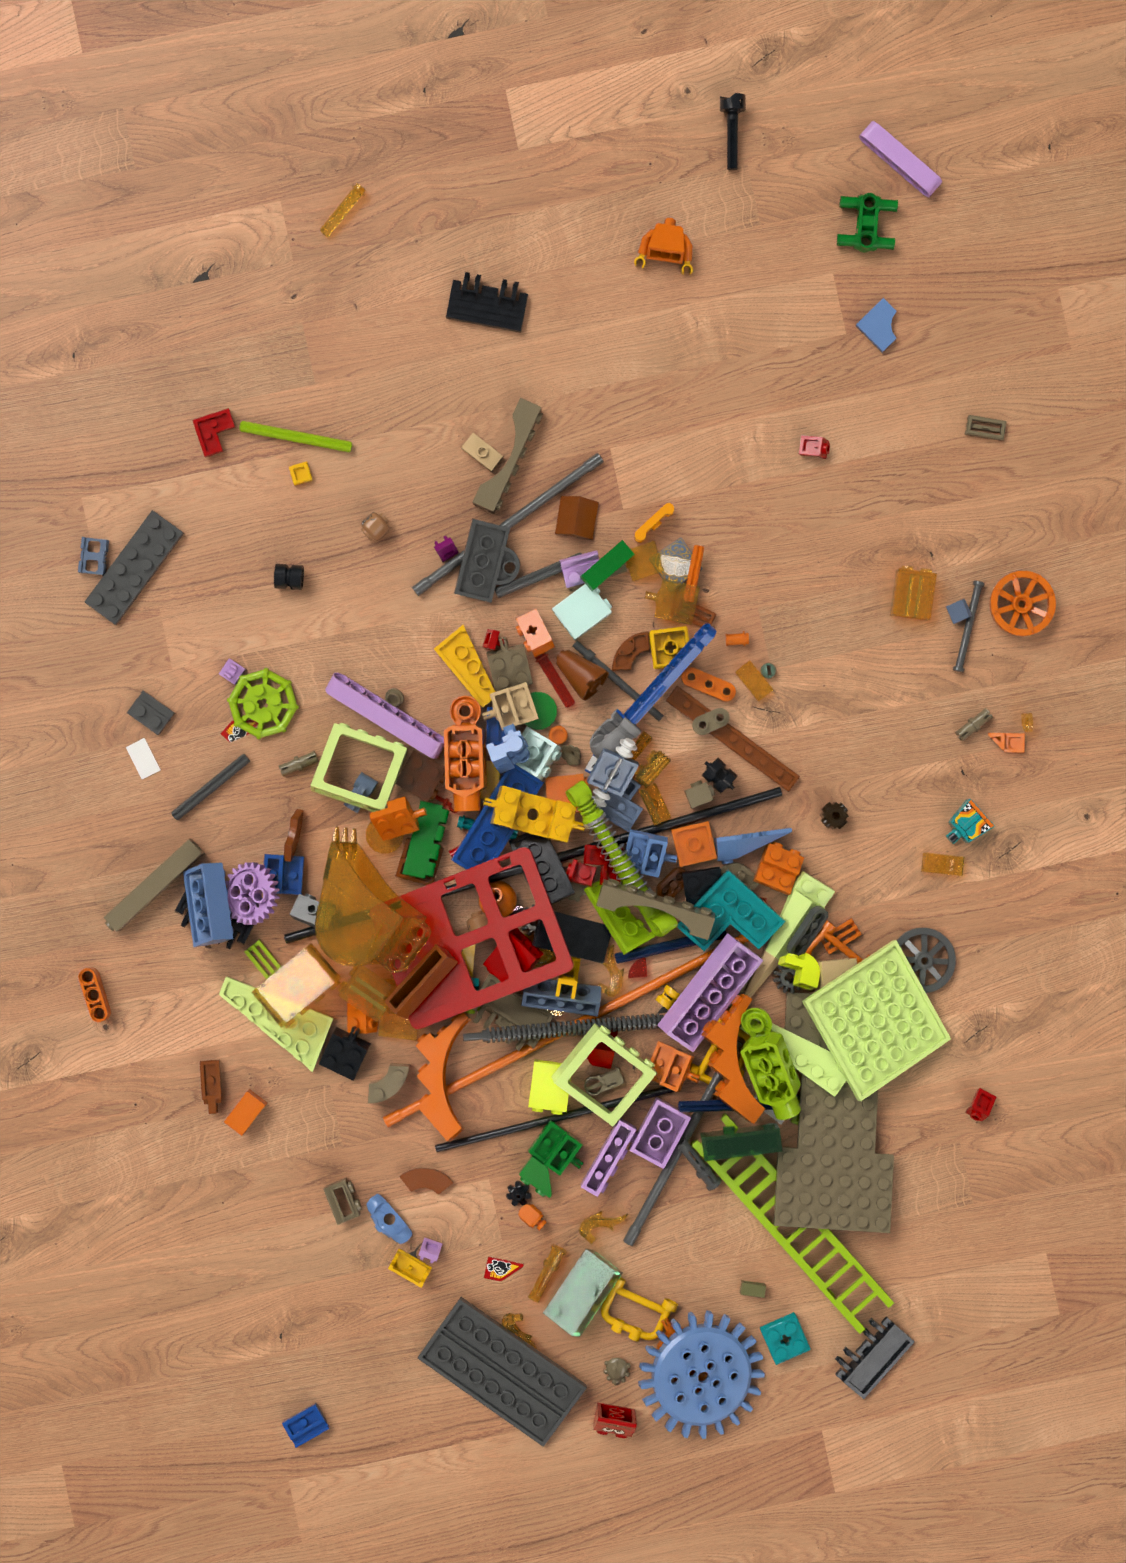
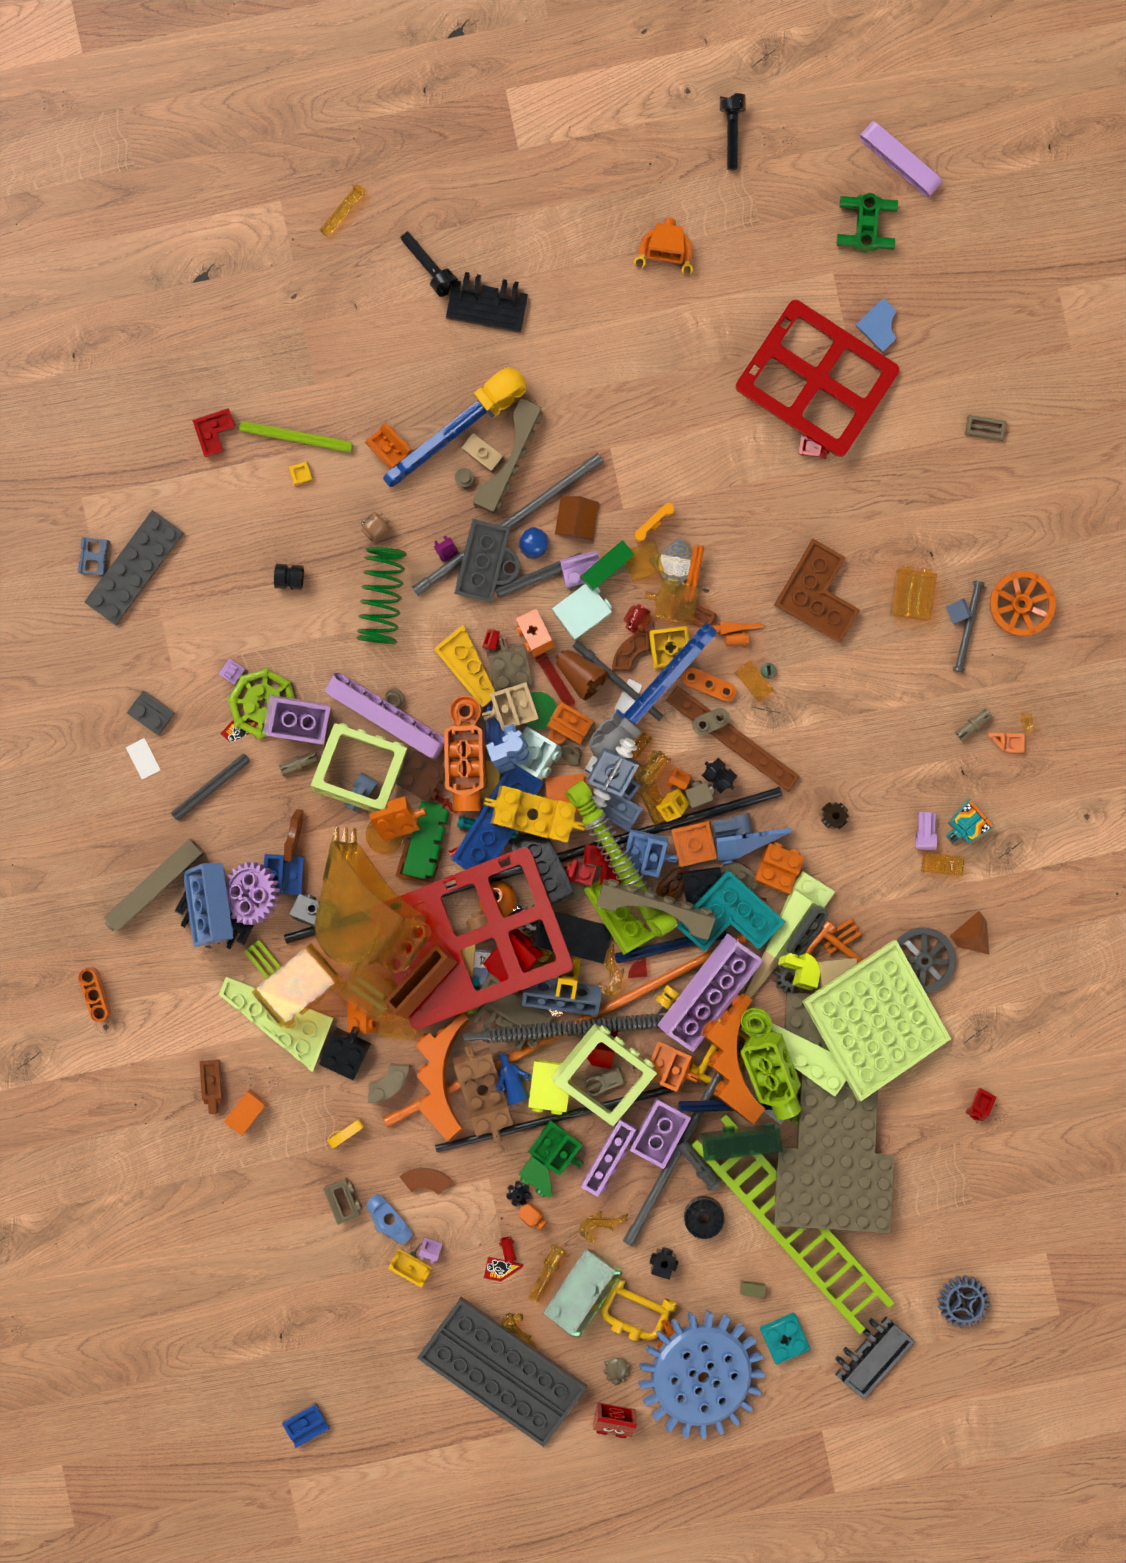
none -> lavender brick [263,695,330,745]
none -> yellow piece [327,1118,365,1149]
none -> green piece [356,547,407,644]
none -> orange bracket [365,423,411,470]
none -> piece [383,367,526,487]
none -> black piece [400,231,458,297]
none -> medium nougat brick [453,1044,513,1143]
none -> dark tan plate [455,468,474,488]
none -> sticker [473,950,491,985]
none -> blue piece [495,1052,532,1105]
none -> red pin [499,1236,517,1263]
none -> blue hair [519,527,549,559]
none -> orange plate [547,702,594,745]
none -> white sticker [614,679,642,714]
none -> clear red head [623,604,652,634]
none -> black brick [649,1247,678,1280]
none -> yellow brick [656,789,689,822]
none -> orange tile [668,767,692,791]
none -> black wheel [684,1196,725,1239]
none -> orange piece [712,621,764,636]
none -> sand blue piece [713,813,753,837]
none -> red window [736,300,899,457]
none -> dark orange plate [774,538,860,643]
none -> lavender piece [915,812,937,850]
none -> sand blue gear [937,1275,990,1328]
none -> dark orange slope [950,911,989,954]

